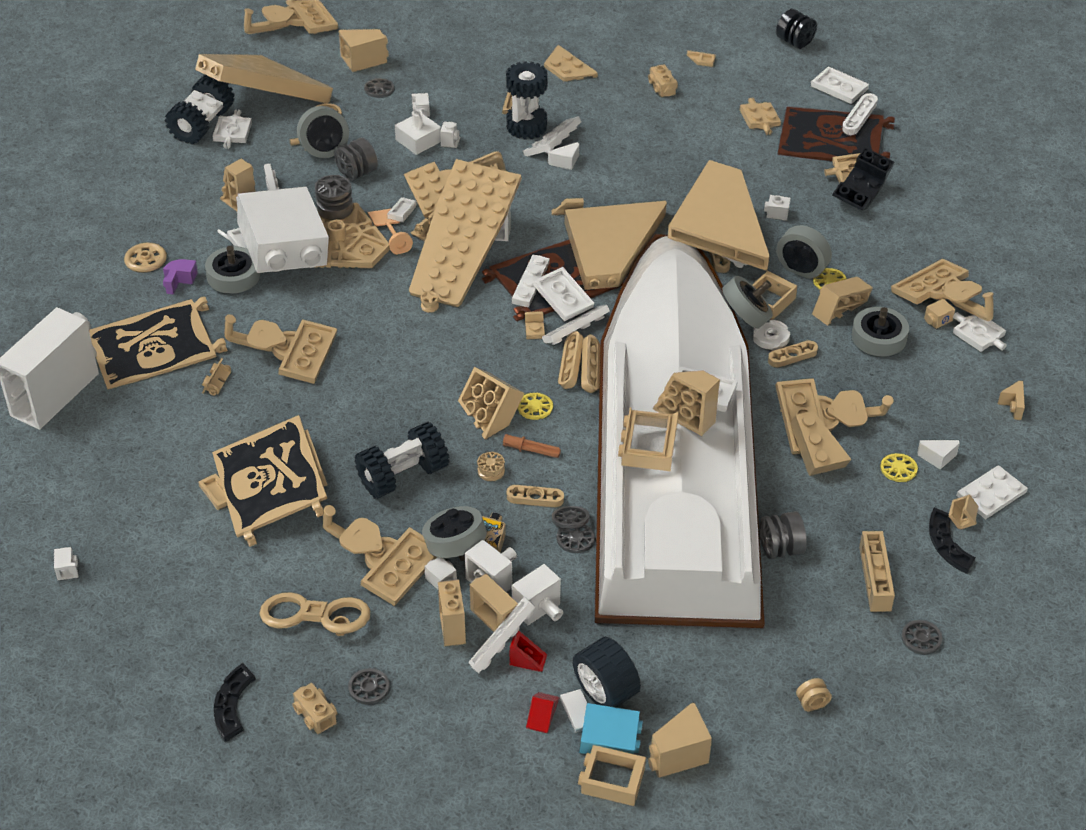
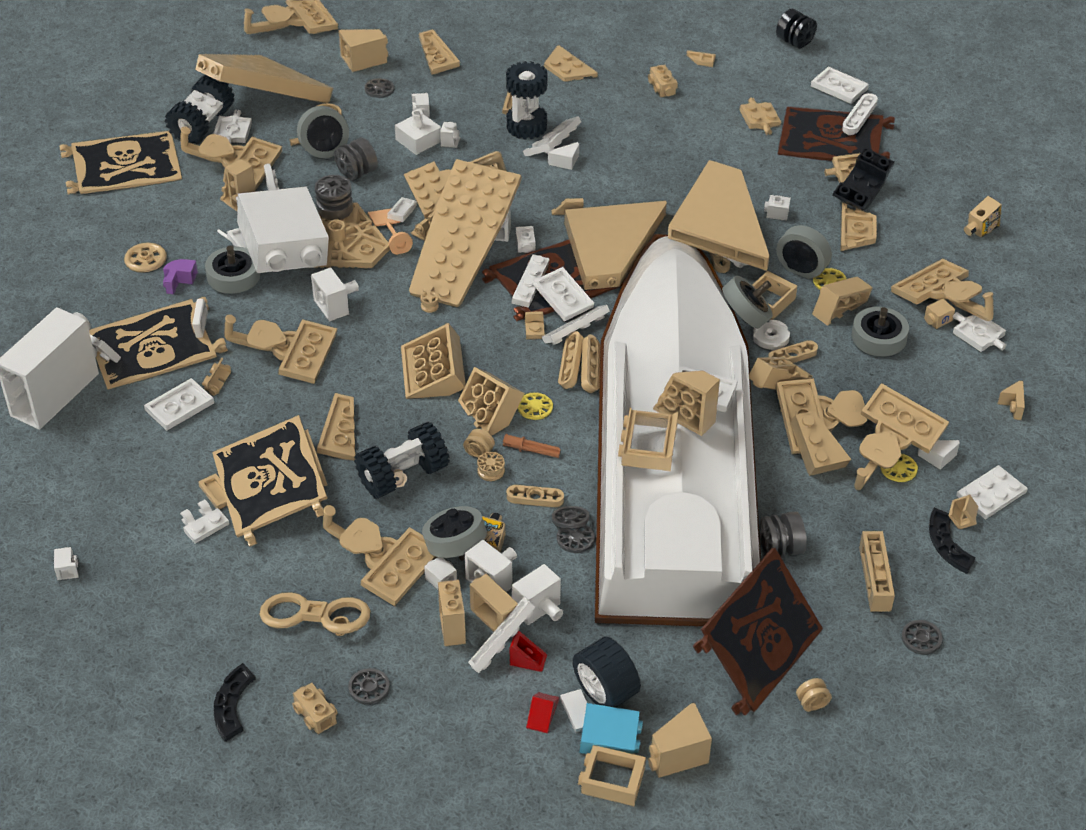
none -> flag [60,131,182,194]
none -> white wing [90,335,121,363]
none -> white plate [144,378,214,431]
none -> white plate [180,499,229,544]
none -> tan plate [181,126,282,191]
none -> white tile [192,299,208,338]
none -> white brick [311,268,359,322]
none -> tan wing [317,393,355,460]
none -> tan plate [394,469,407,488]
none -> tan slope [401,323,466,399]
none -> tan wing [419,29,460,75]
none -> tan wheel [463,429,495,458]
none -> white brick [516,226,535,253]
none -> flag [693,548,823,715]
none -> tan wedge [749,357,812,390]
none -> tan wing [840,203,877,251]
none -> tan plate [854,383,949,490]
none -> tan torso [964,196,1002,237]

